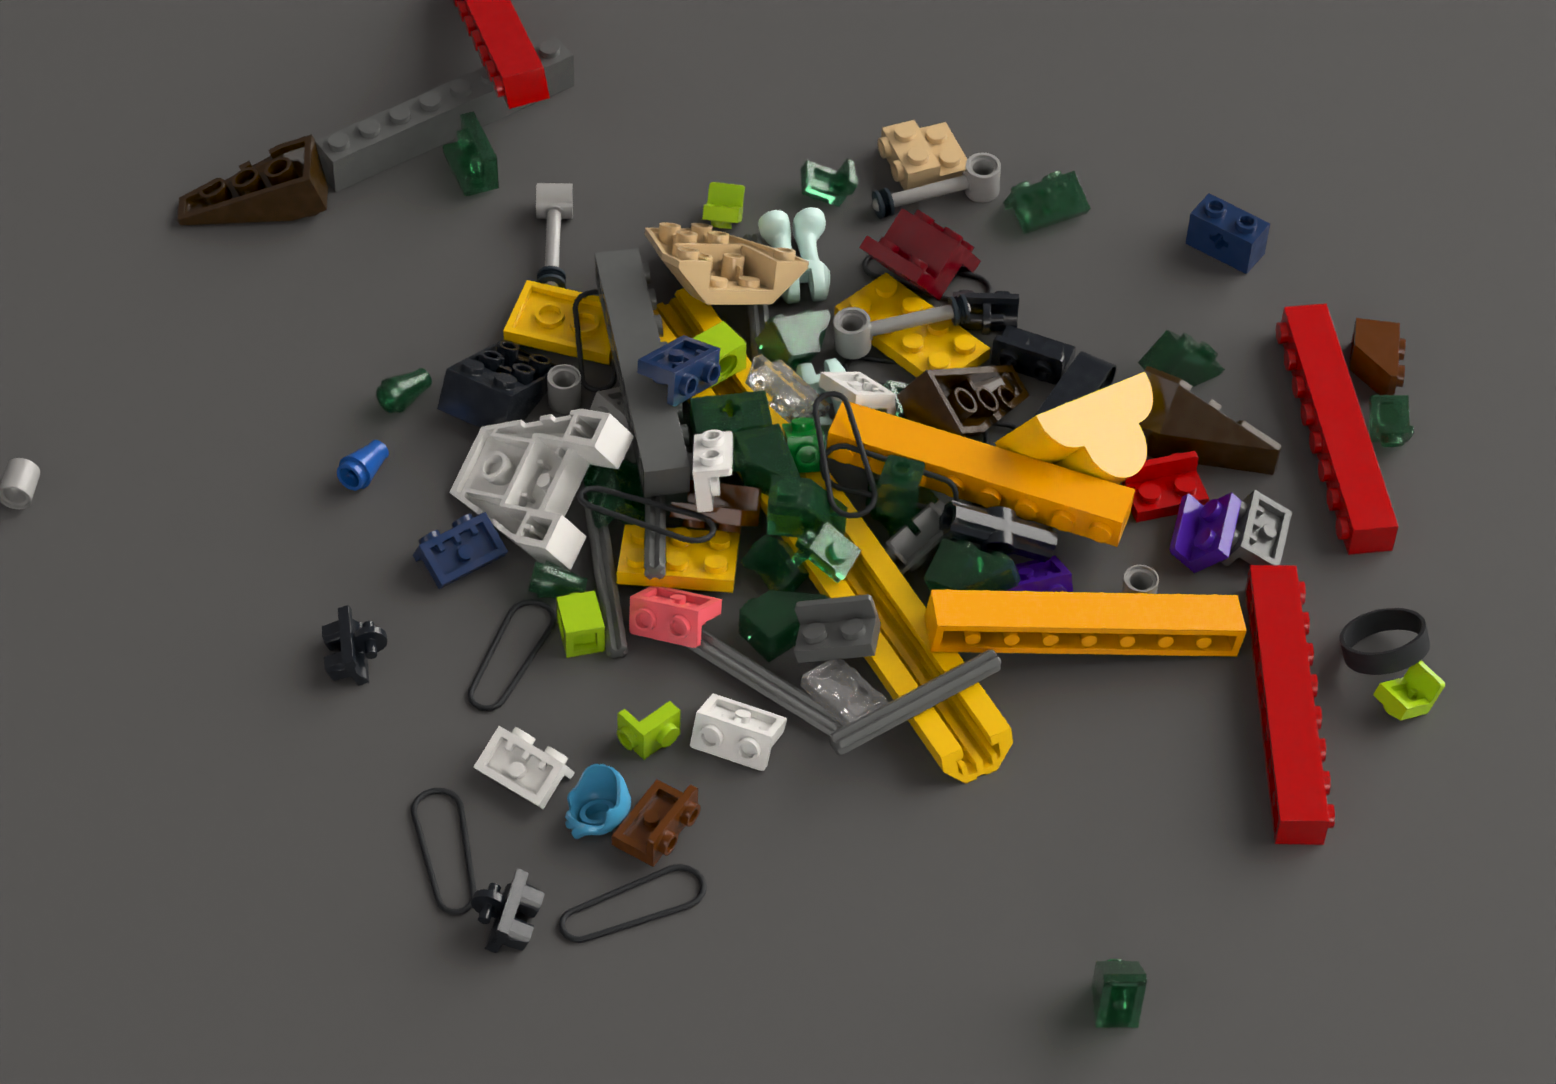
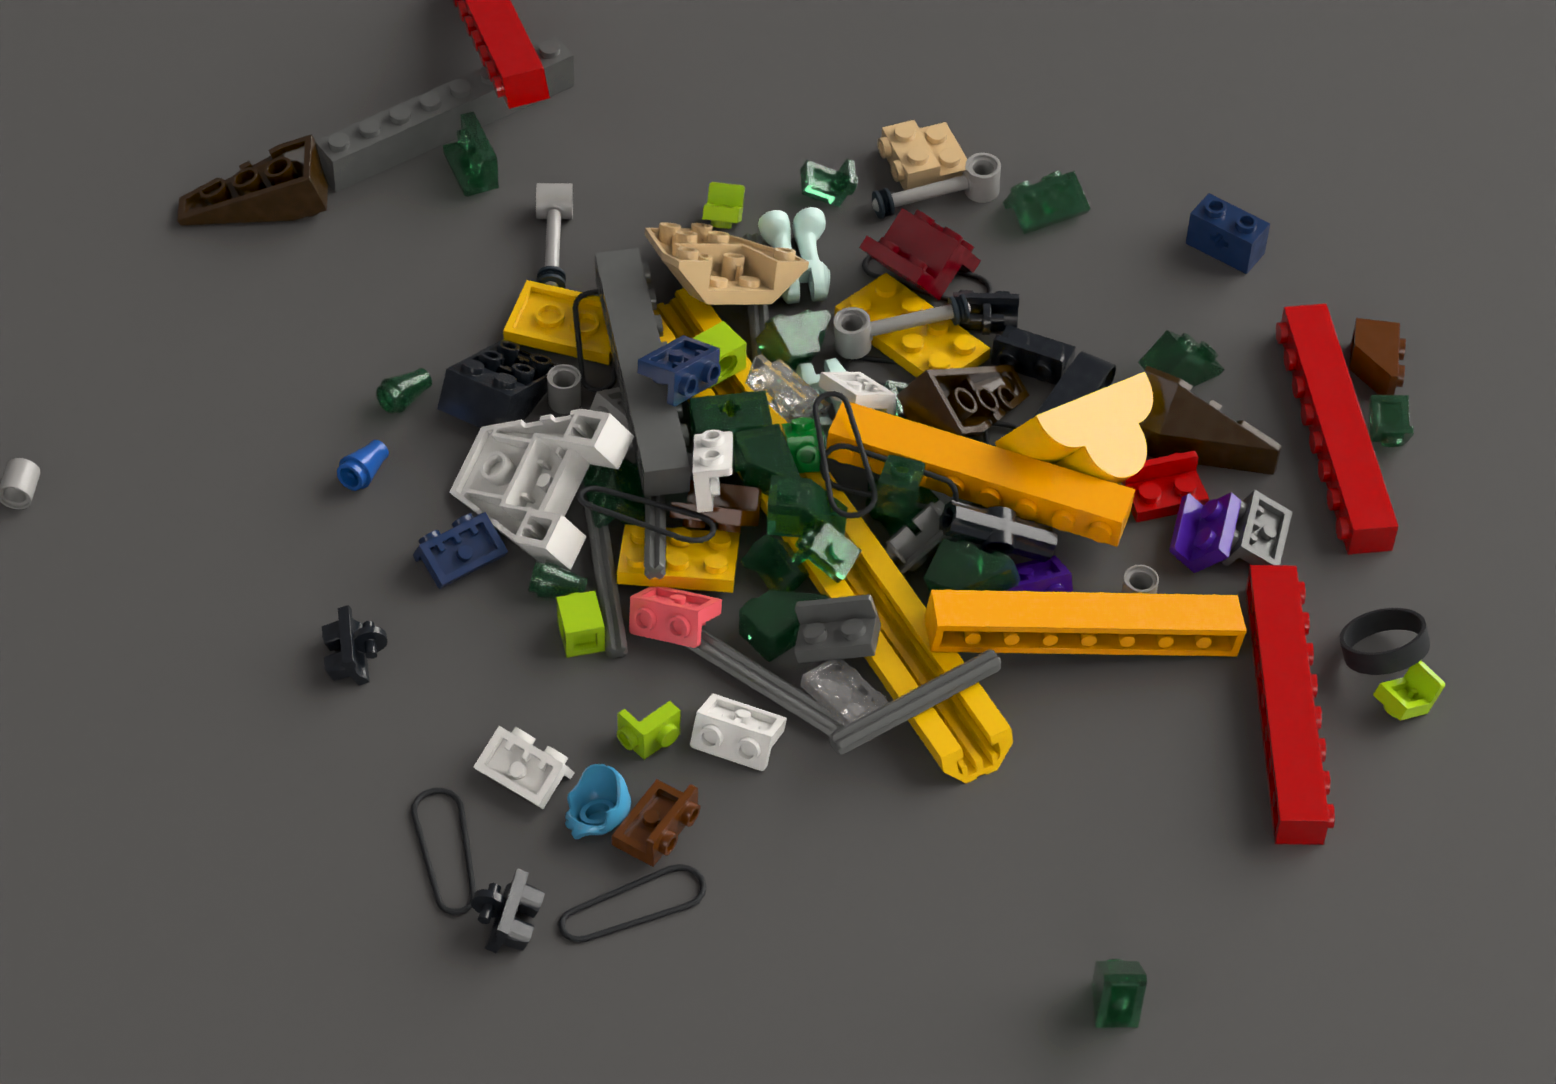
black piece [468,599,557,711] -> none

